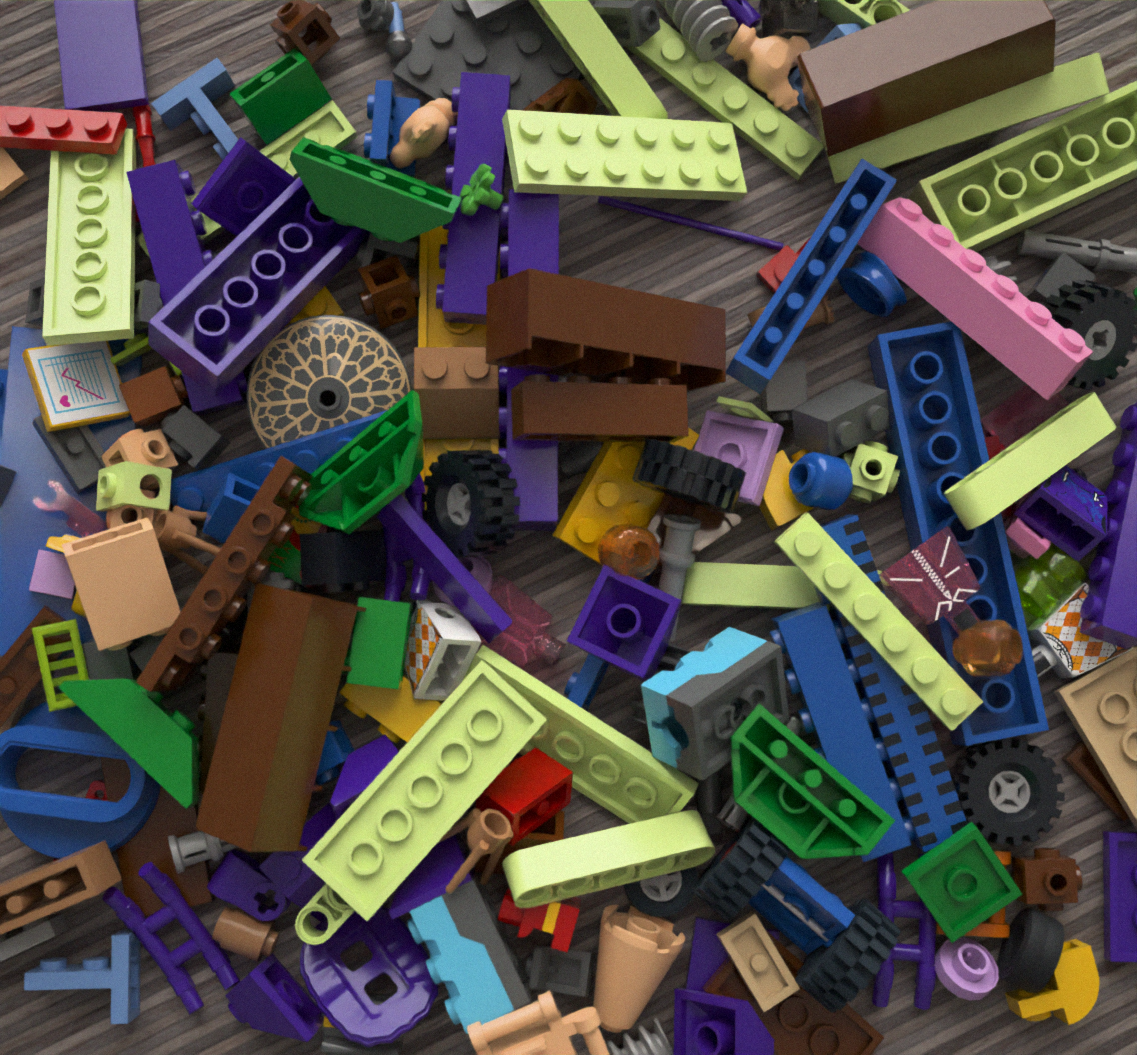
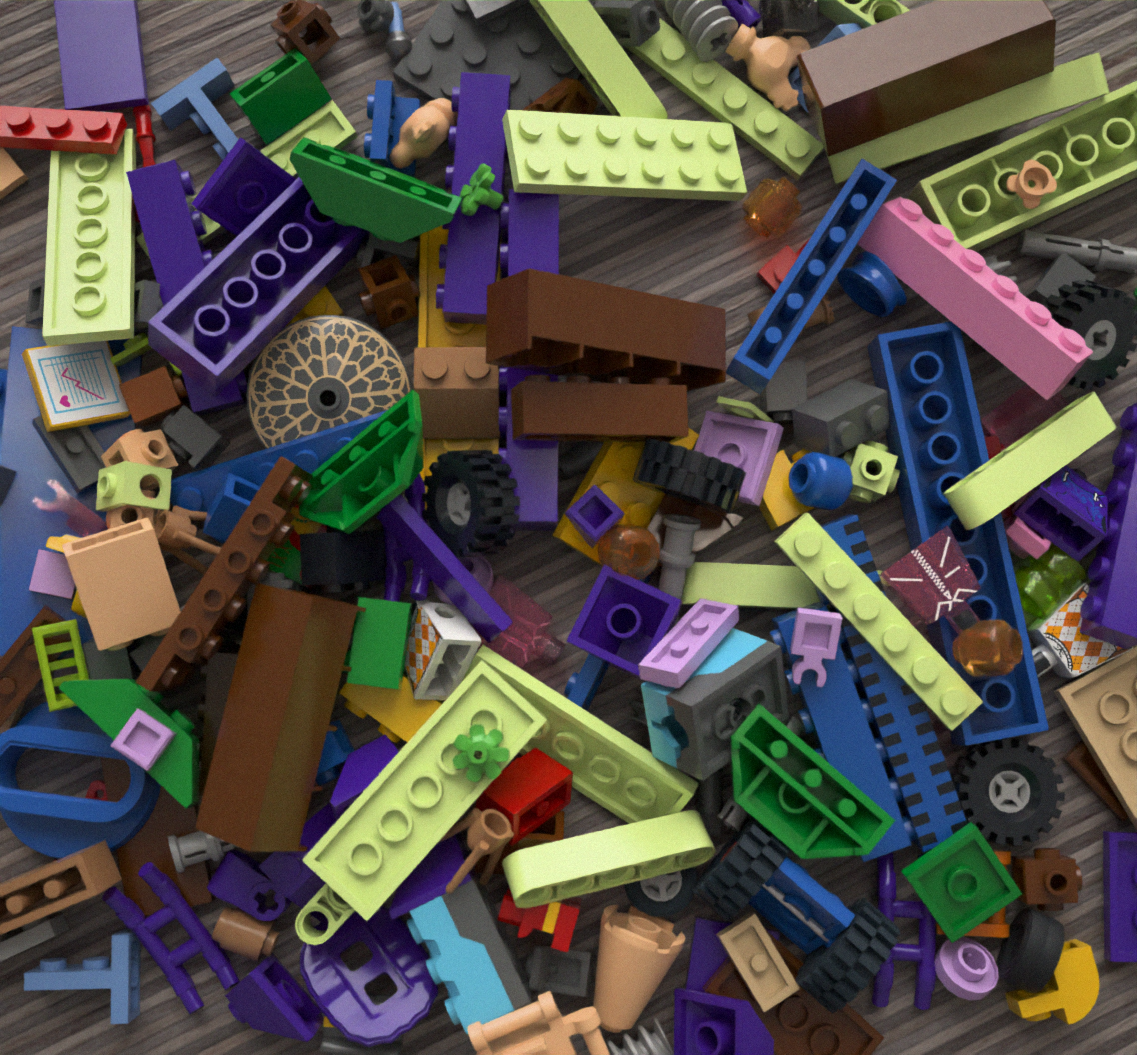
dark purple piece [598,196,784,251] -> none
none -> lavender tile [111,708,177,771]
none -> bright green plant [453,724,510,782]
none -> dark purple slope [565,484,625,548]
none -> lavender plate [638,598,739,688]
none -> clear orange head [742,177,802,239]
none -> lavender plate [790,607,842,687]
none -> light nougat plate [1006,160,1057,209]

